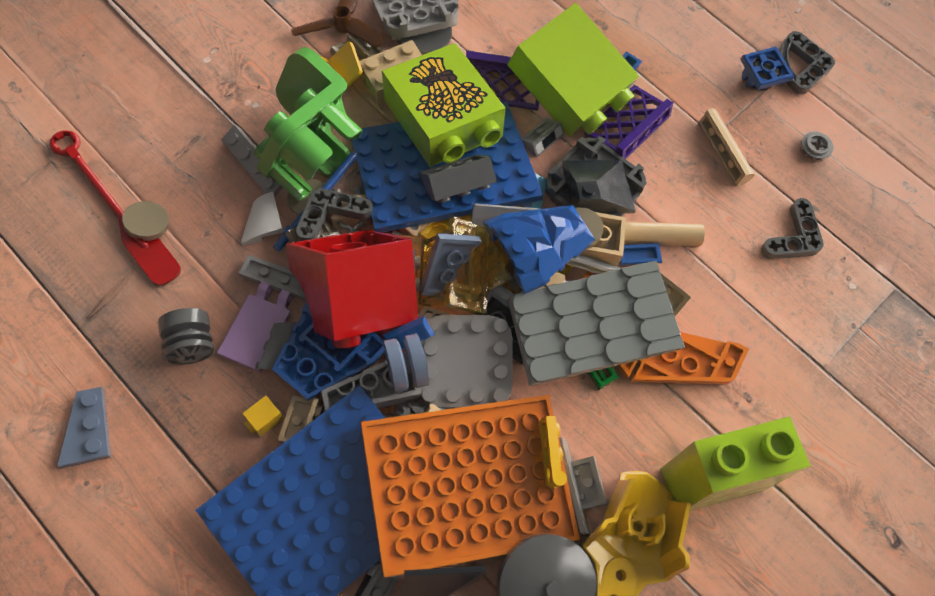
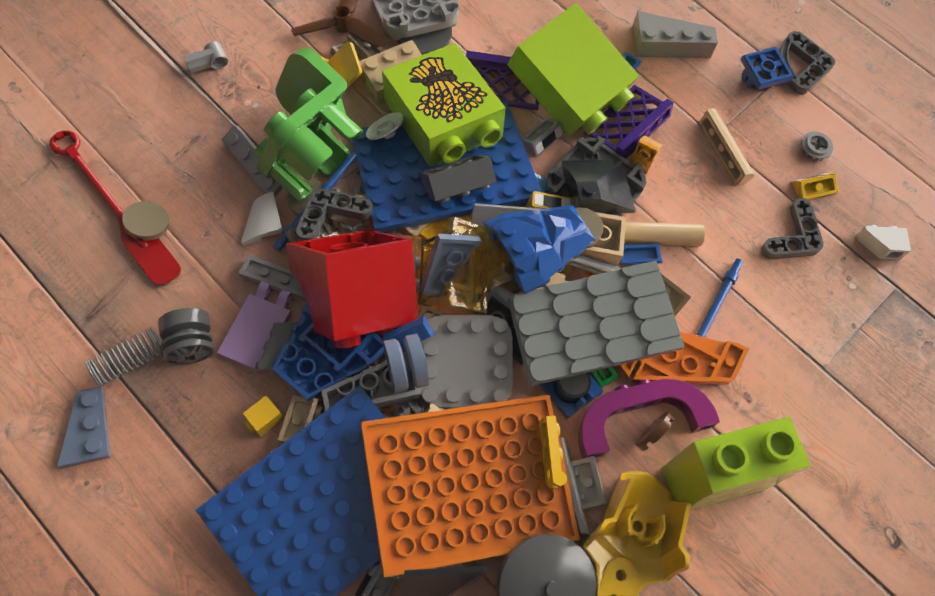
none -> light grey piece [85,327,163,387]
none -> light grey piece [183,41,228,73]
none -> white dish [366,112,404,140]
none -> slope [525,191,571,209]
none -> piece [539,373,603,419]
none -> magenta arch [578,379,720,459]
none -> light orange slope [630,135,662,173]
none -> light grey wedge [632,11,718,58]
none -> reddish brown tile [636,411,675,451]
none -> blue bar [696,258,744,337]
none -> yellow slope [792,173,838,200]
none -> white slope [856,225,911,260]

